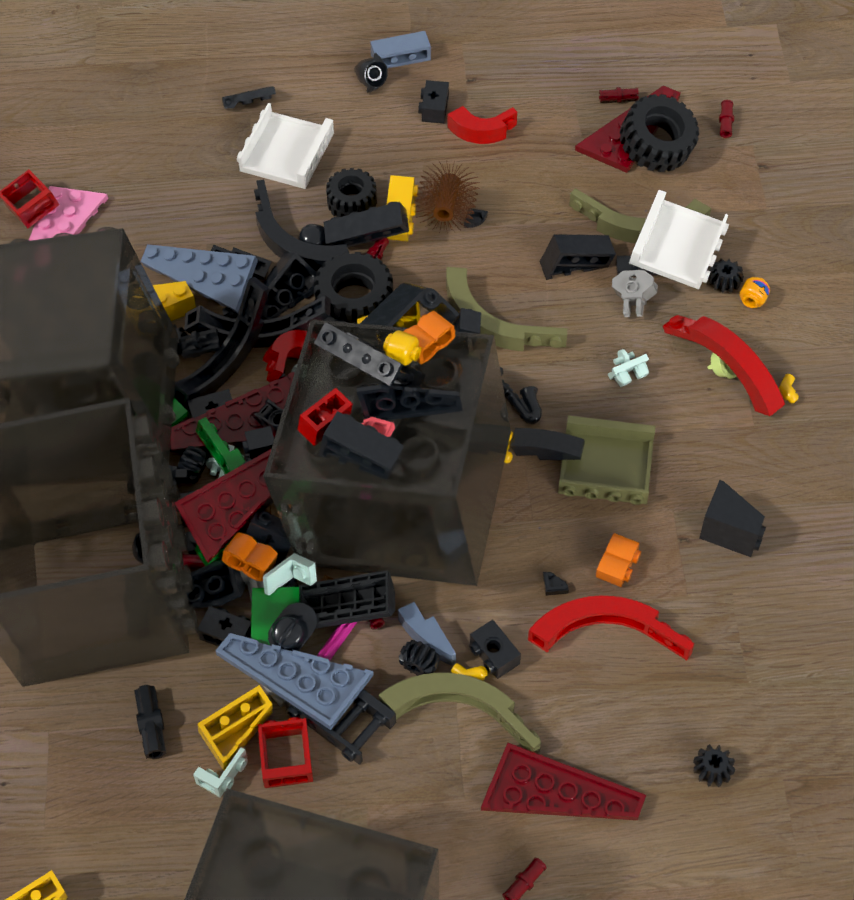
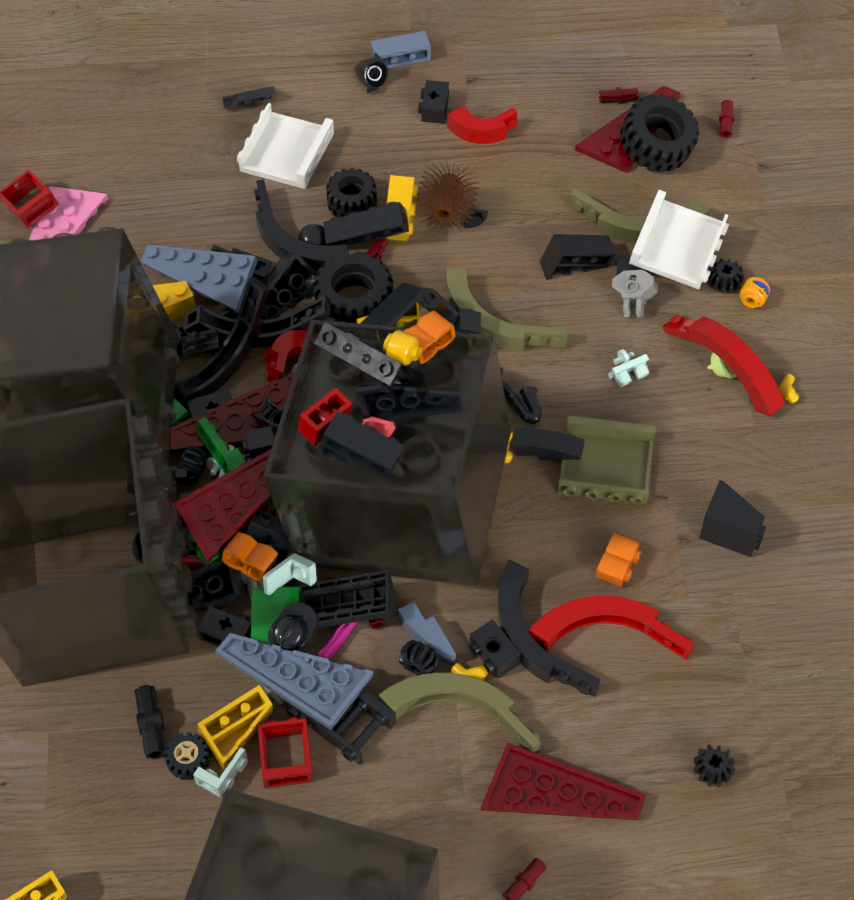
black tile [543,572,569,596] -> none
none -> black wheel [164,732,210,780]
none -> black arch [498,559,601,697]

